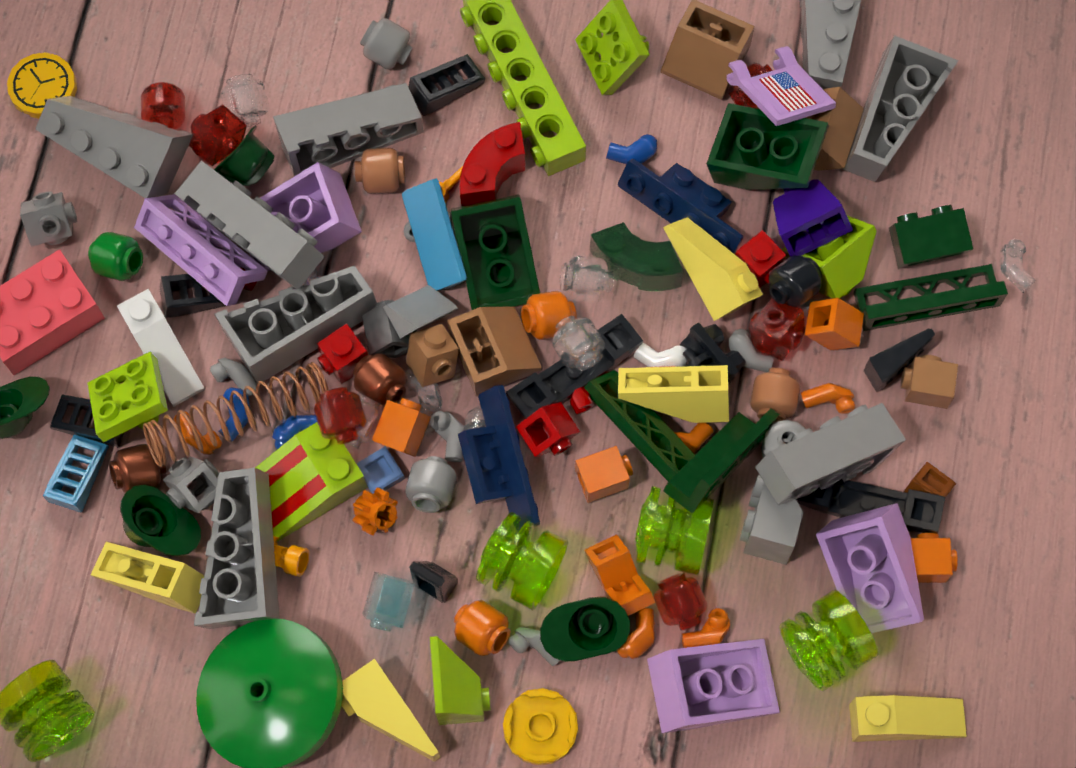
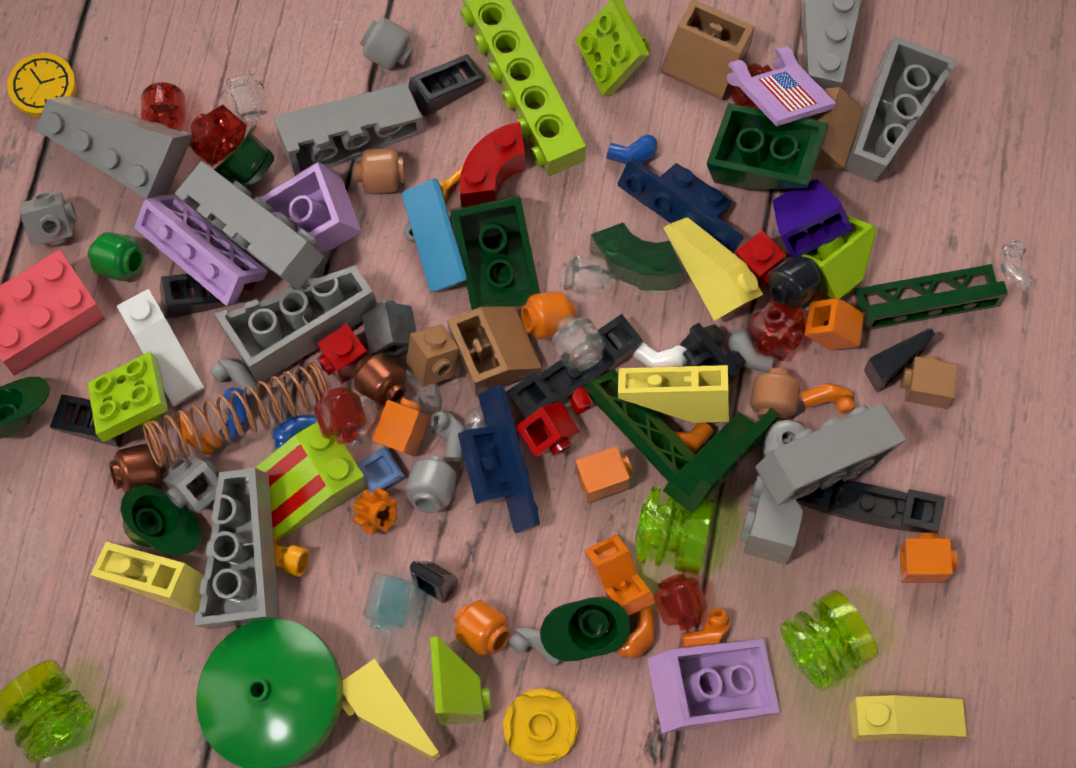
dark azure slope [43,434,109,513] -> none
light grey slope [383,285,458,339] -> none
clear neon green wheel [476,512,569,611] -> none
lavender slope [816,503,924,637] -> none
dark green brick [889,205,973,269] -> none
dark orange slope [903,462,956,497] -> none

